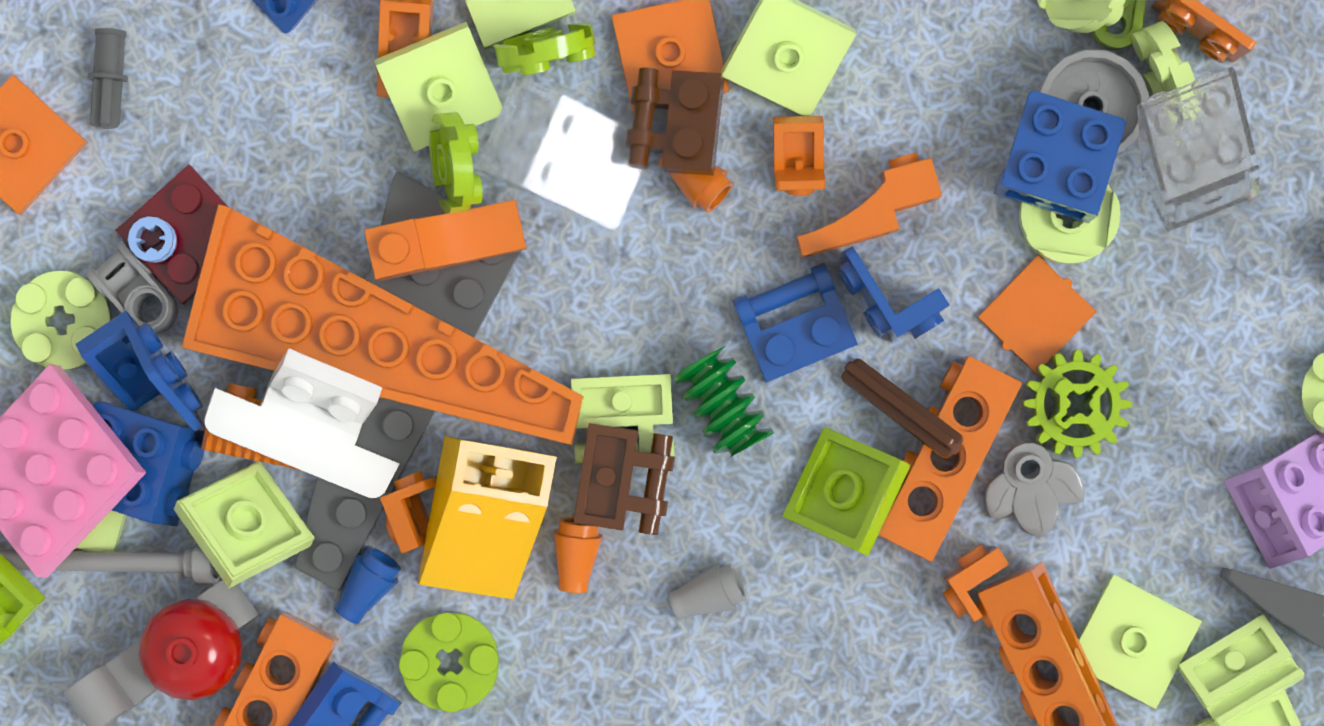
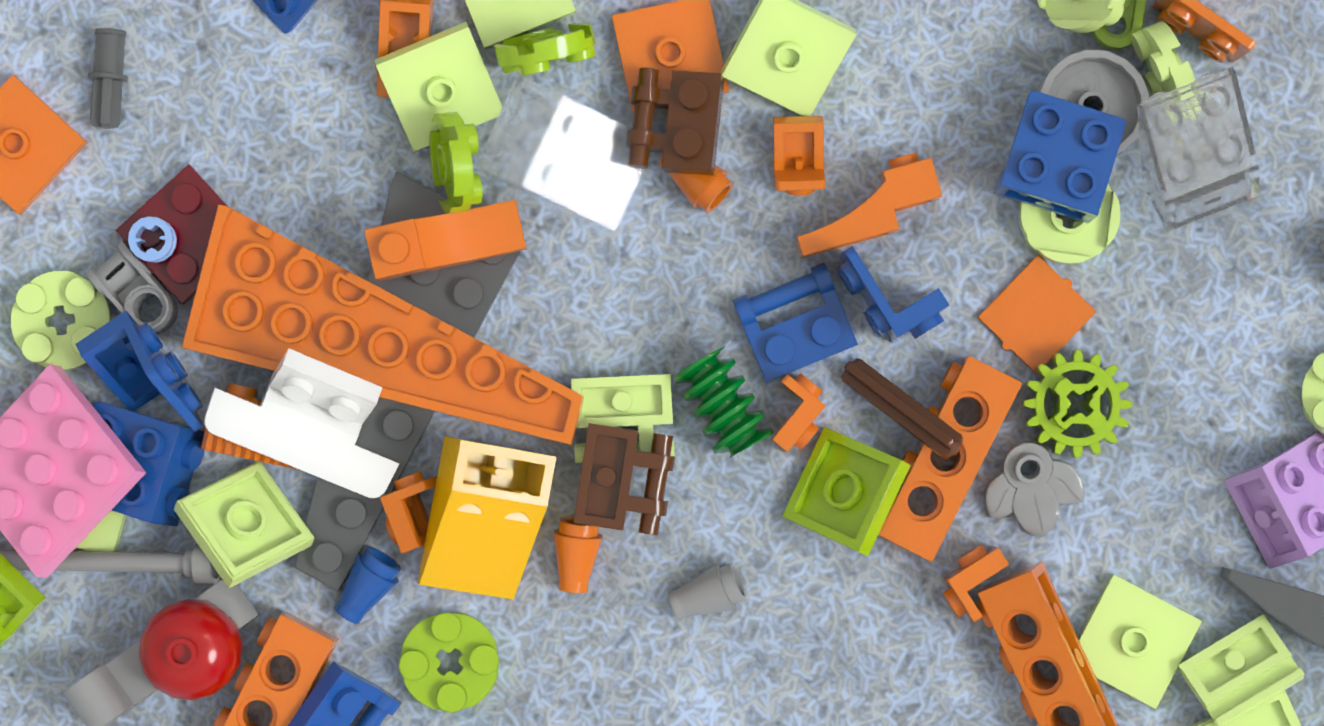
none -> orange bracket [771,373,826,452]

